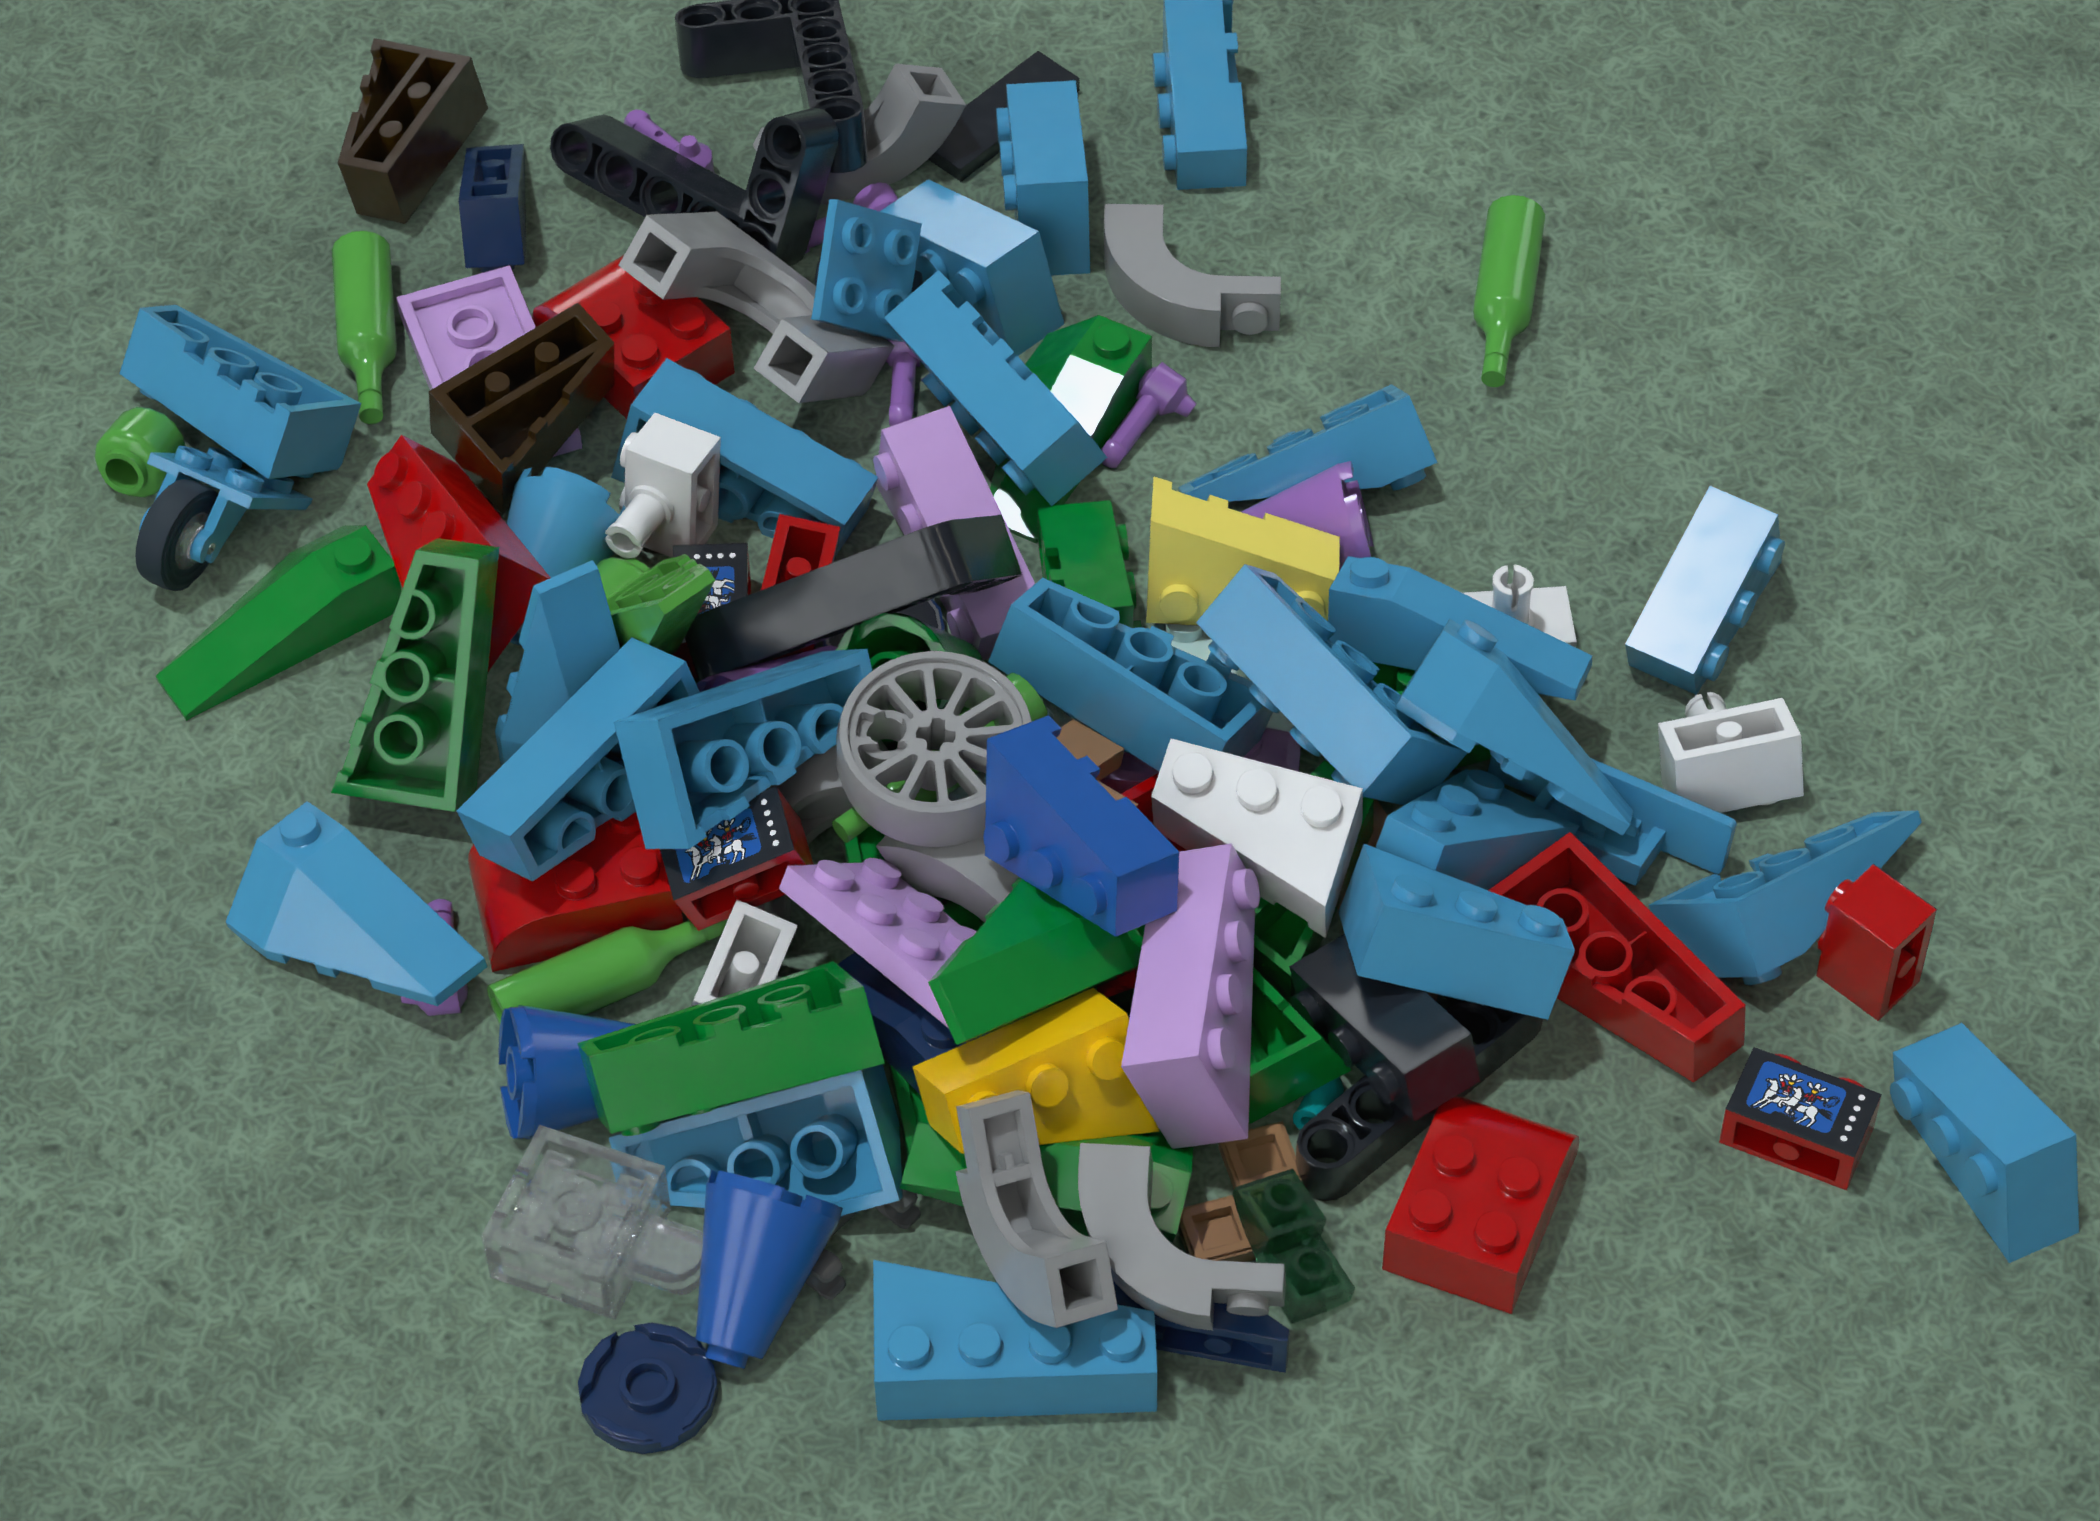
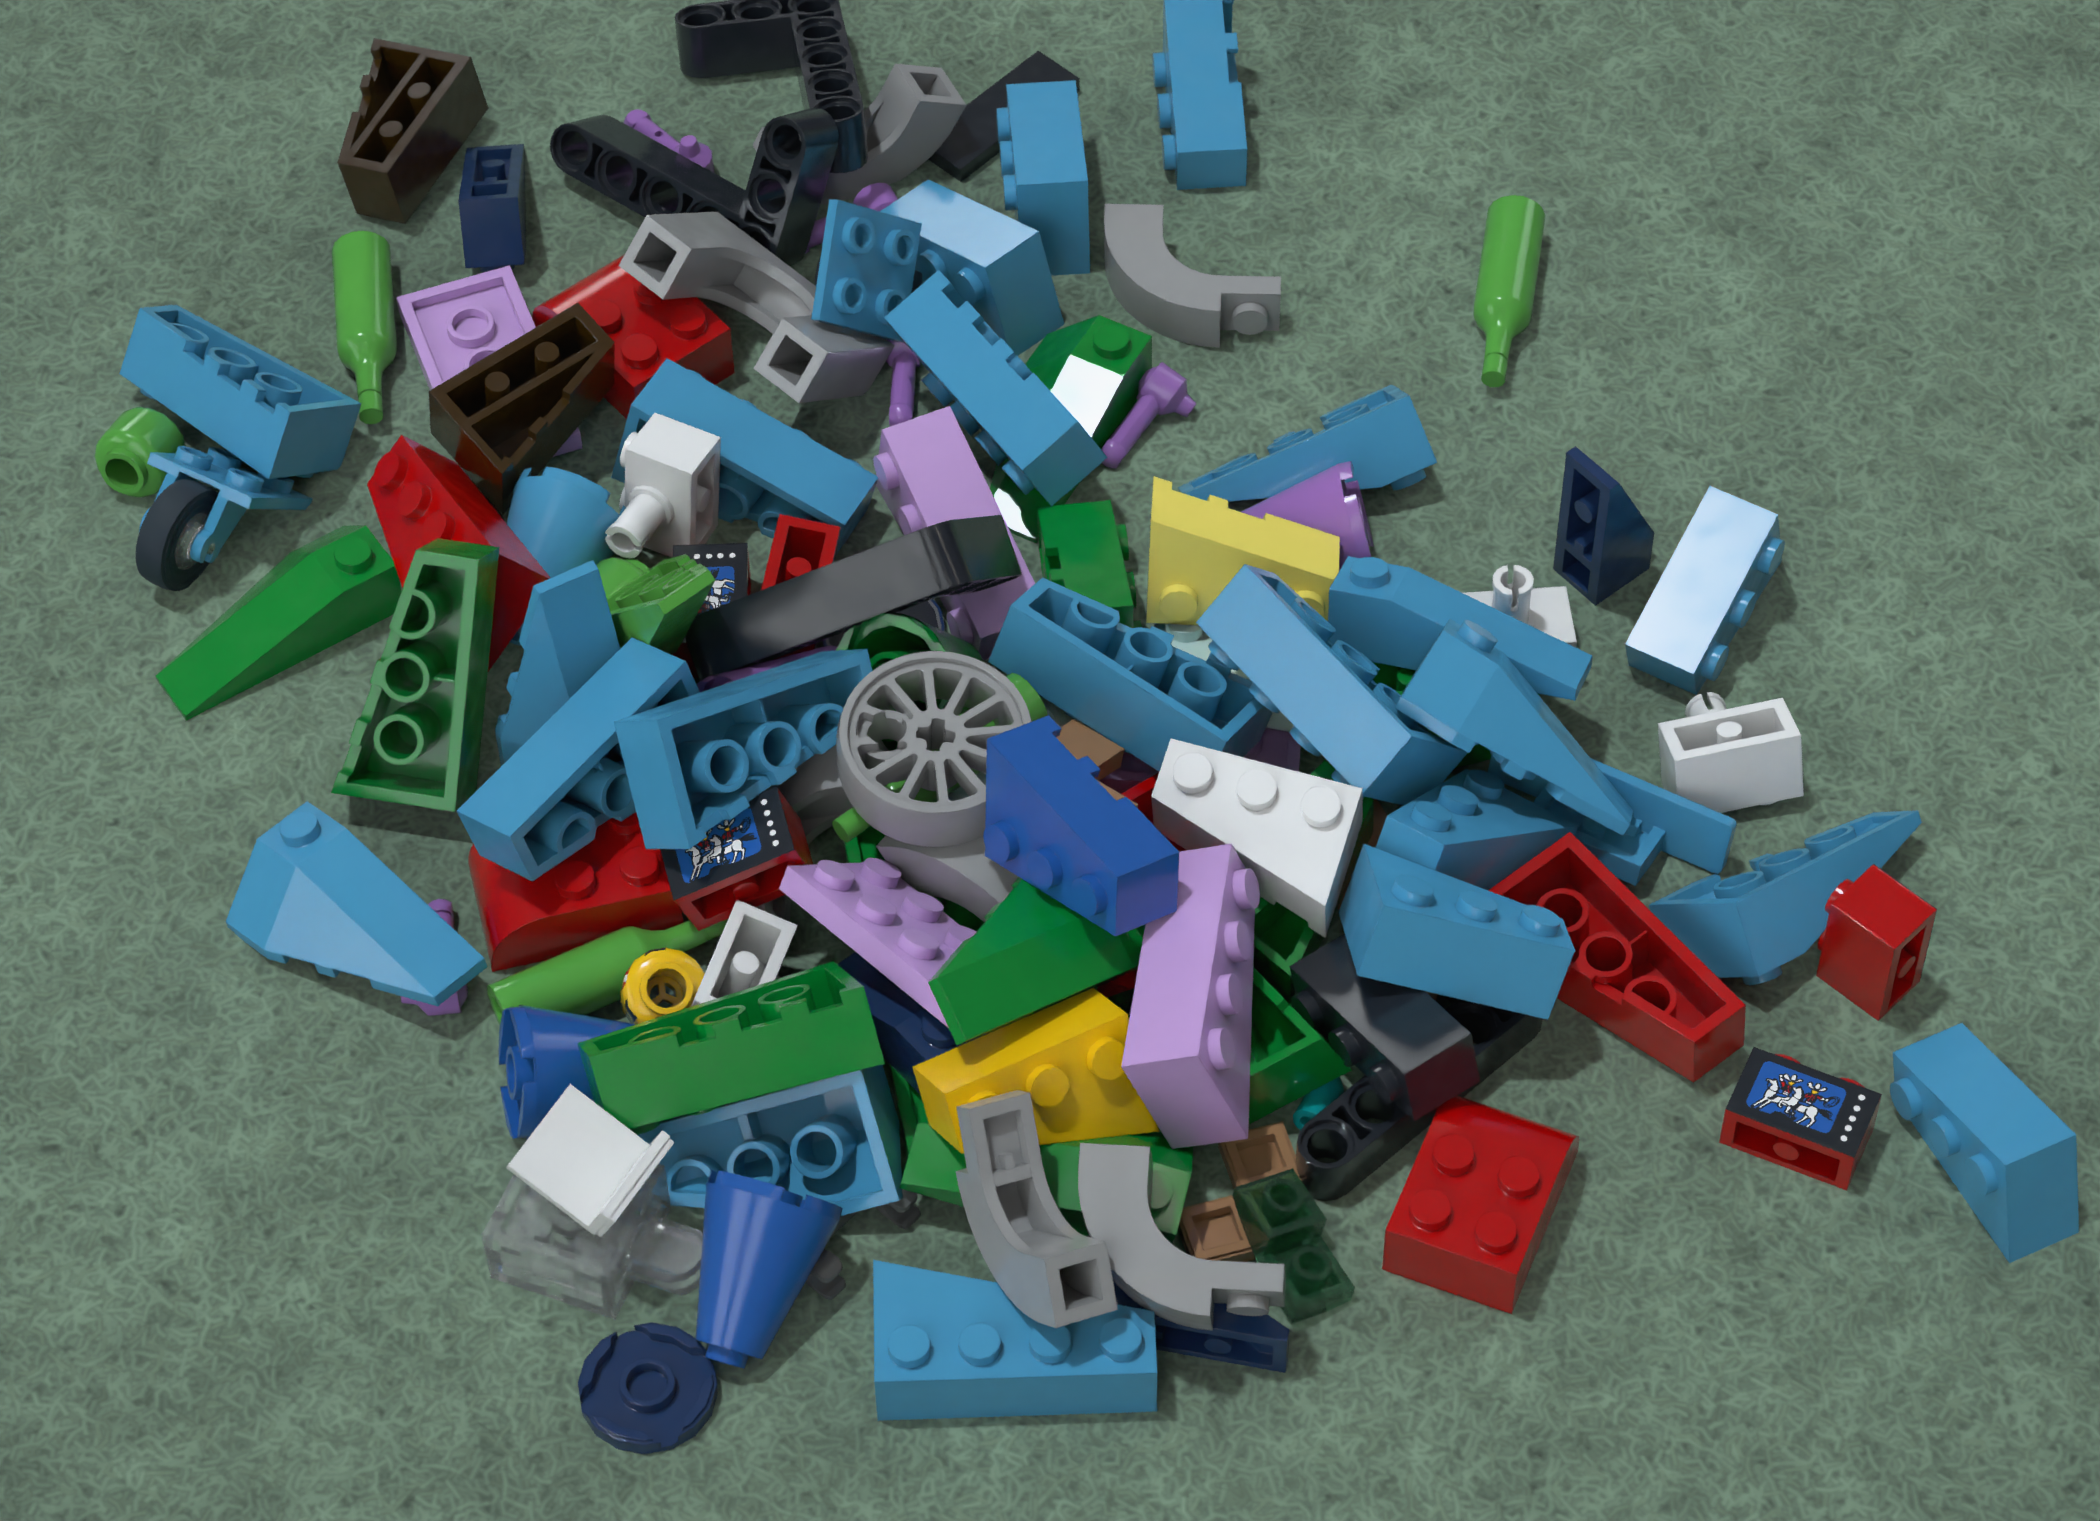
none -> white piece [506,1084,674,1237]
none -> yellow head [620,947,705,1024]
none -> dark blue slope [1553,446,1654,606]

